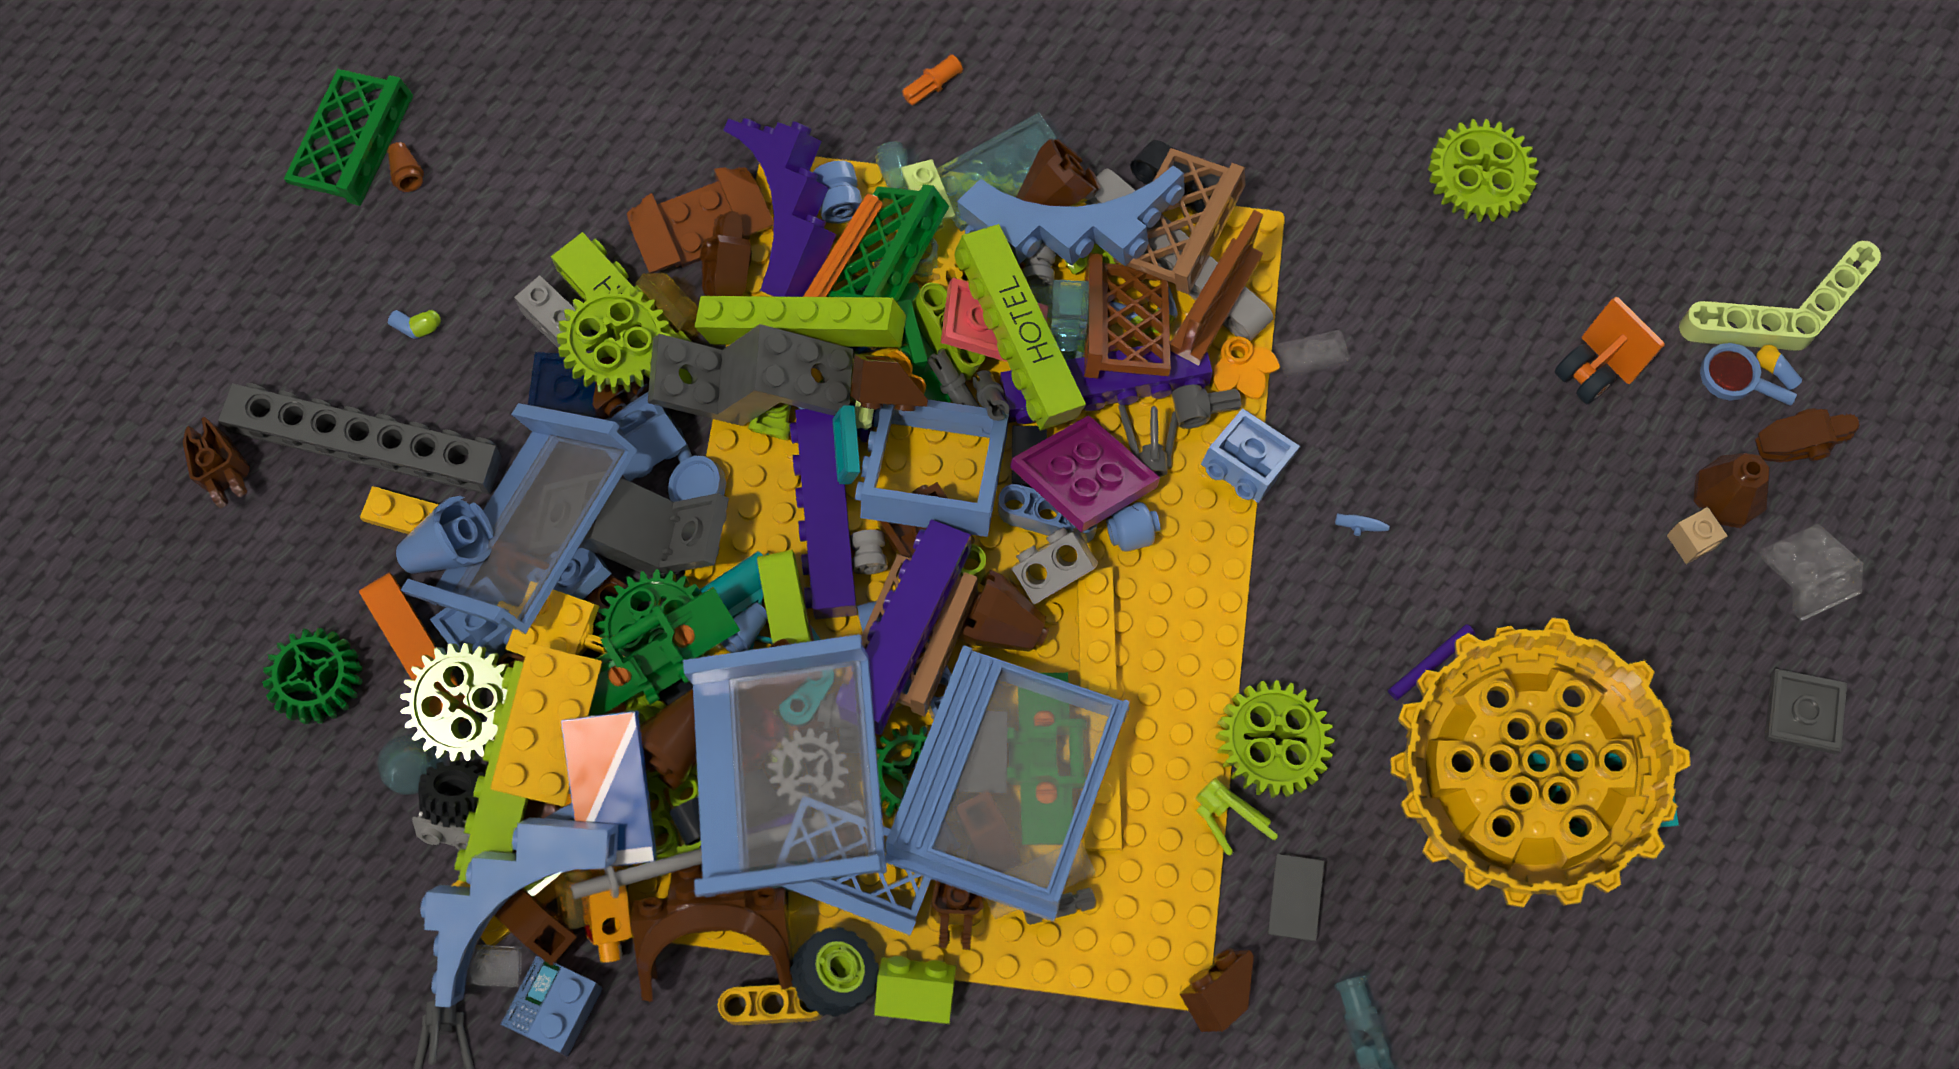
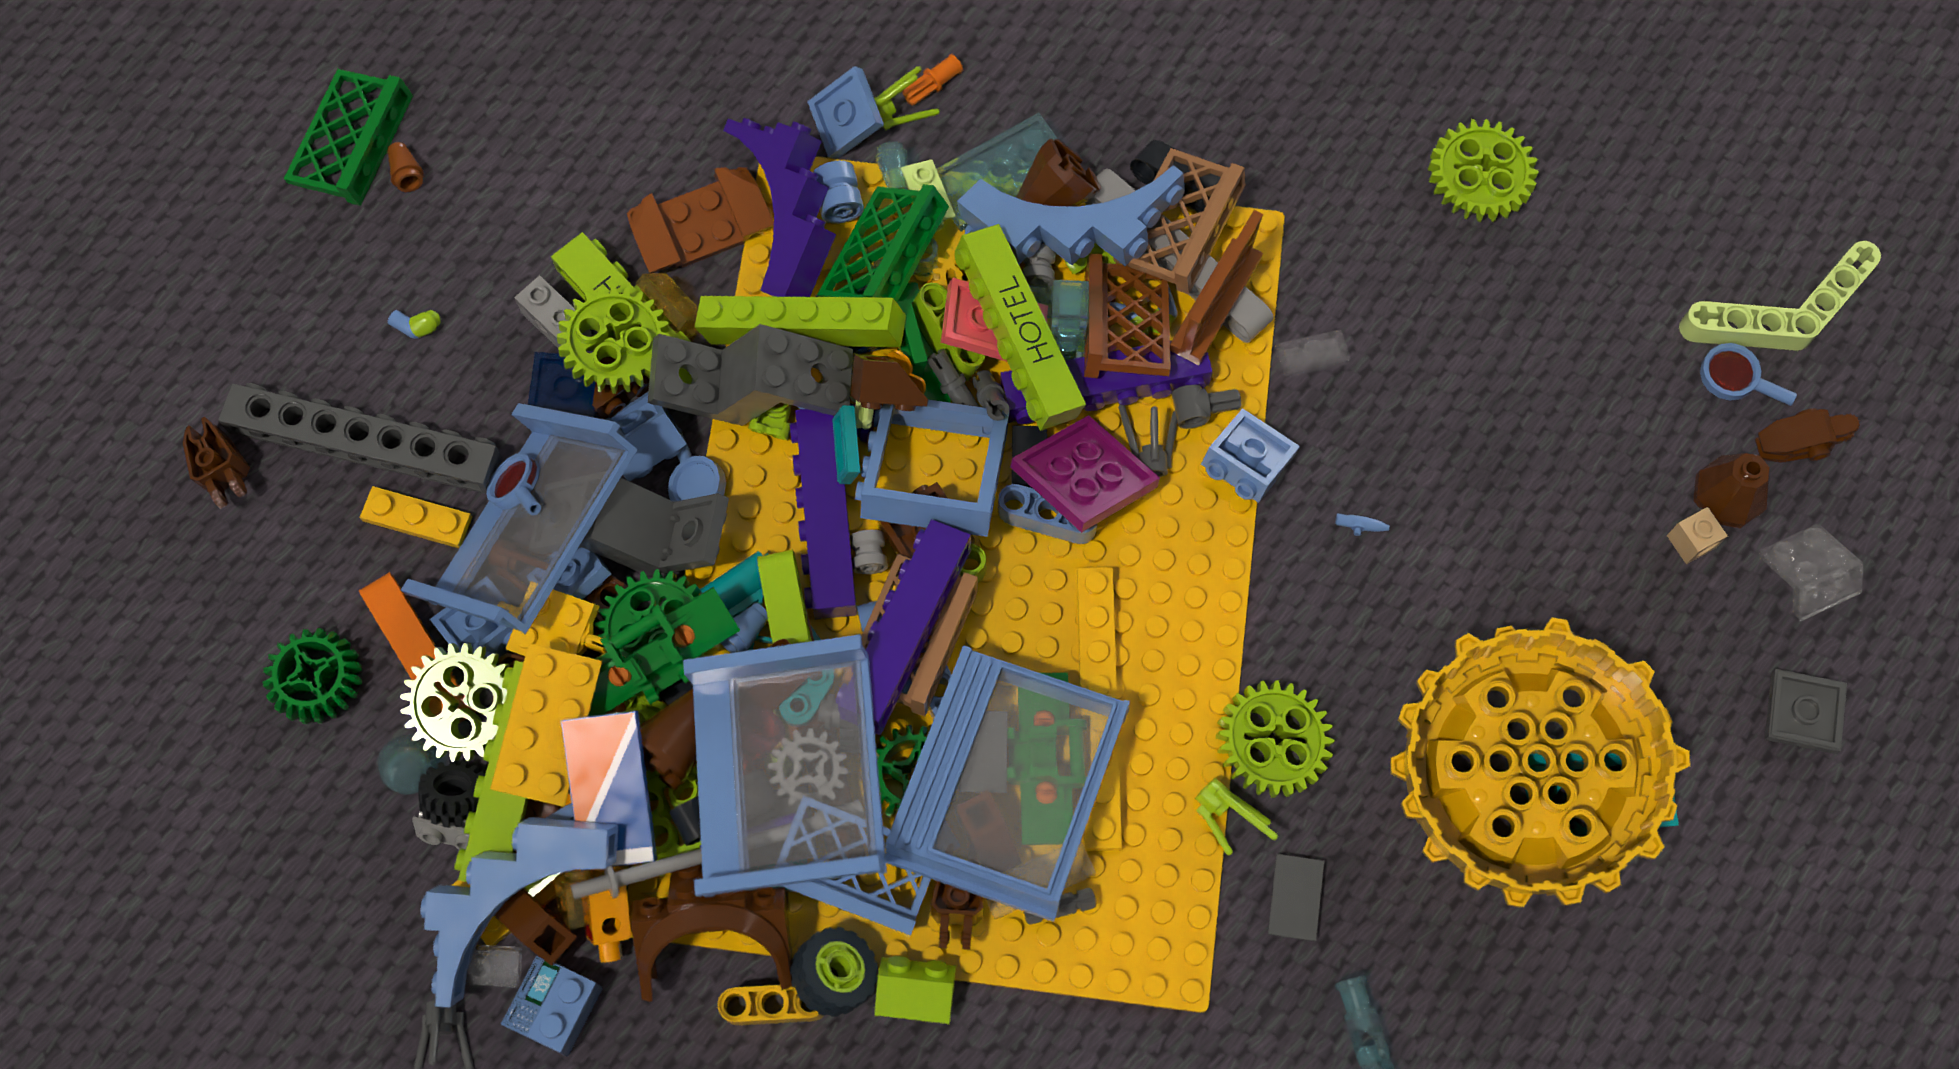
medium blue cone [396,496,493,574] -> none
reddish brown hinge [700,211,752,296] -> none
orange axle [803,194,883,297] -> none
reddish brown cone [958,570,1049,652] -> none
light grey brick [1011,527,1098,605] -> none
medium blue head [1106,502,1161,552] -> none
reddish brown slope [1179,949,1254,1032] -> none
light orange plate [1213,336,1280,399] -> none
dark purple bar [1388,624,1475,701] -> none
orange plate [1554,297,1665,404] -> none
arm [1756,344,1802,390] -> none
none -> medium blue piece [486,453,541,515]
none -> medium blue plate [808,66,884,159]
none -> lime plant [874,66,940,131]

